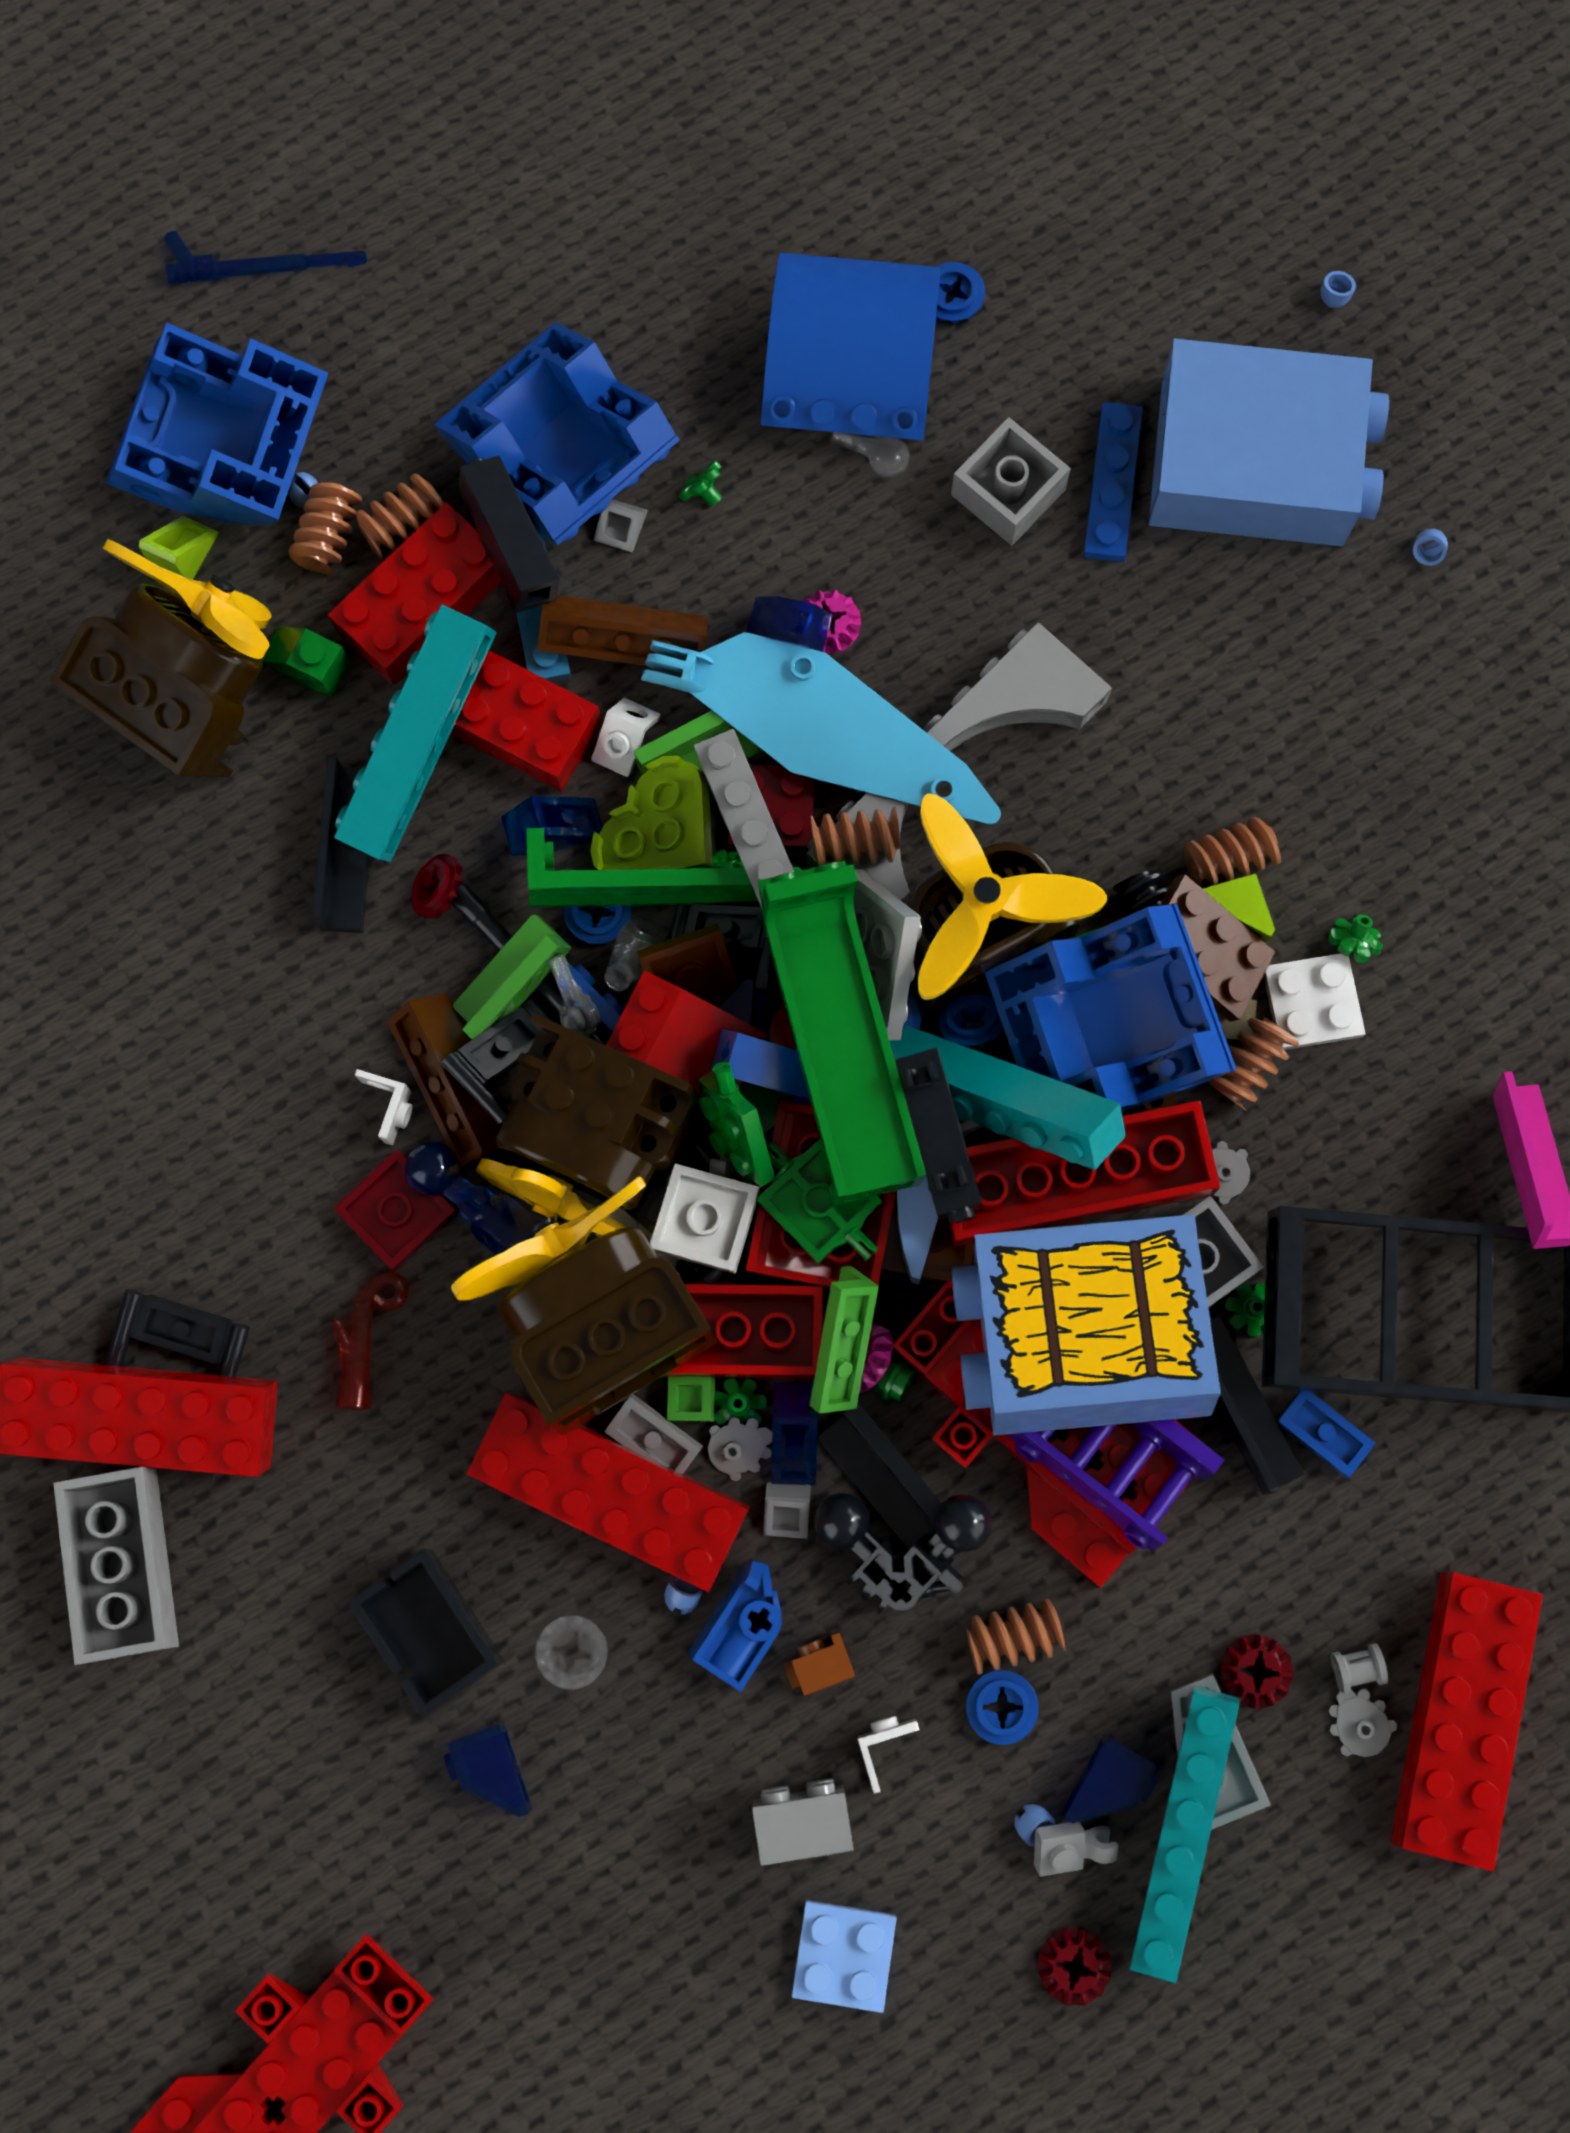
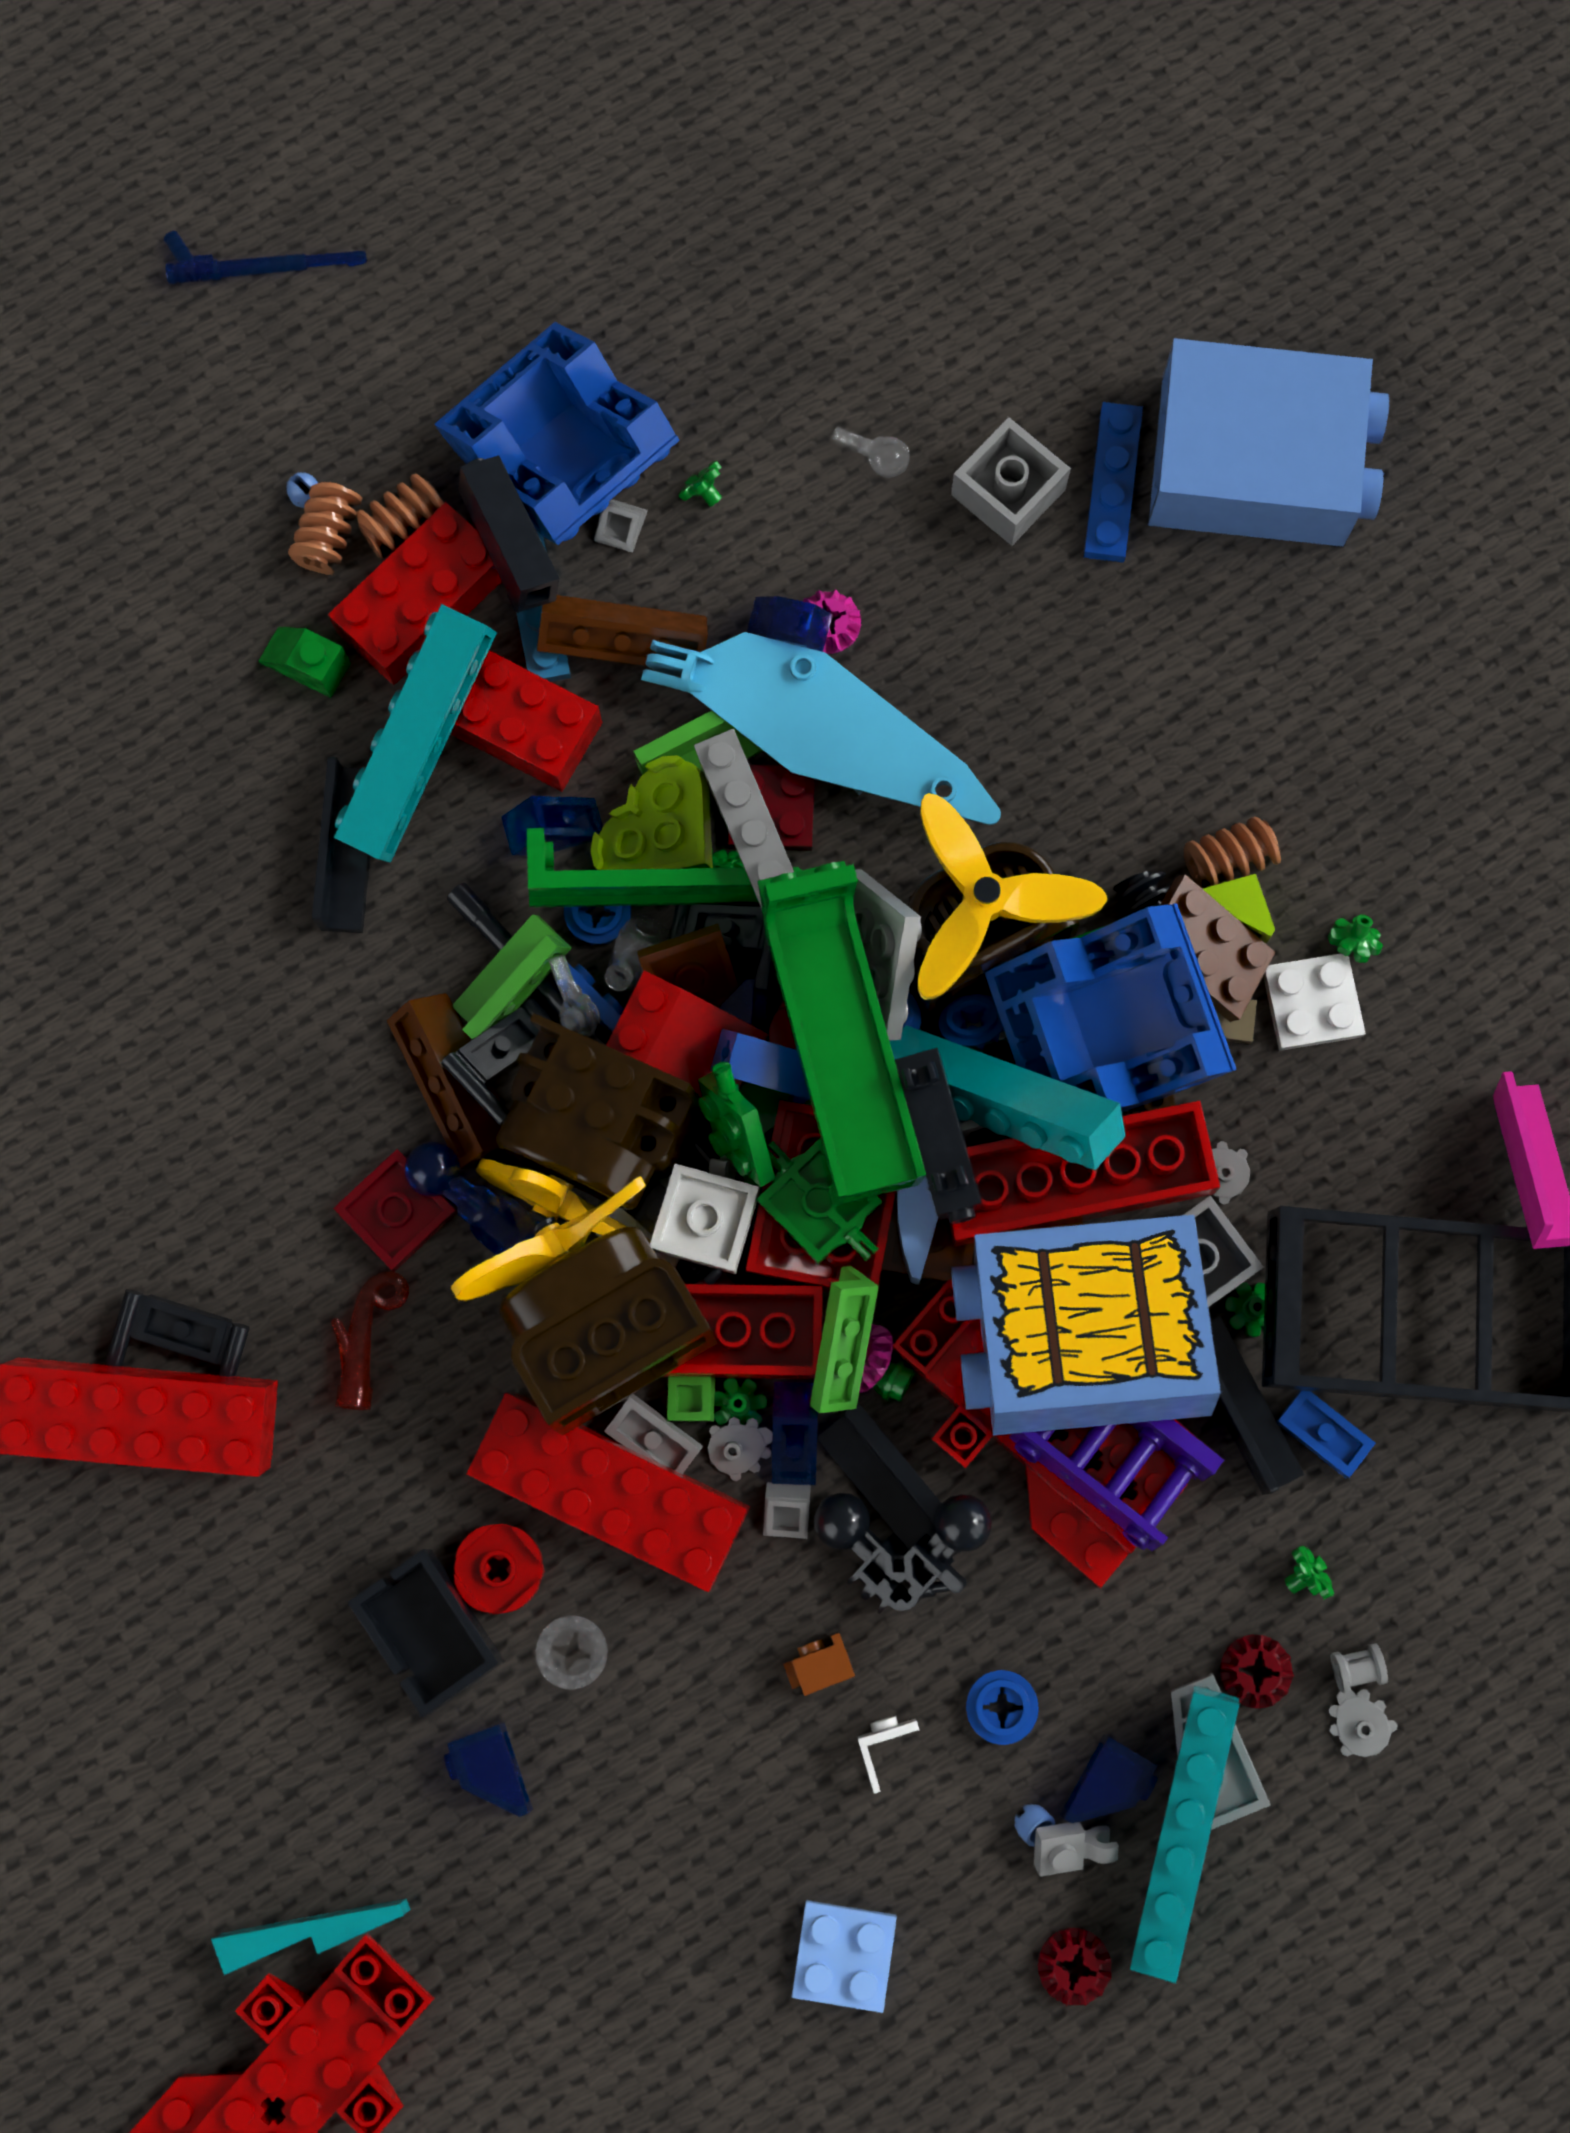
dark brown brick [49,539,271,778] -> none
light grey brick [53,1467,179,1665] -> none
blue slope [105,322,328,525] -> none
lime slope [139,516,218,580] -> none
white bracket [355,1069,412,1146] -> none
dark red gear [411,853,463,919] -> none
white bracket [591,698,661,777] -> none
medium blue hinge [664,1576,703,1615] -> none
blue piece [687,1559,782,1692] -> none
light grey brick [752,1778,854,1866] -> none
blue slope [761,252,941,441] -> none
light grey arch [806,622,1112,904] -> none
nougat piece [810,807,900,866] -> none
blue gear [936,262,985,325] -> none
nougat piece [966,1599,1066,1675] -> none
nougat piece [1208,1016,1299,1111] -> none
medium blue hinge [1320,271,1356,308] -> none
red brick [1390,1572,1543,1872] -> none
medium blue hinge [1413,528,1448,566] -> none
none -> teal slope [211,1898,411,1975]
none -> red plate [454,1524,544,1614]
none -> green plant [1285,1546,1334,1600]

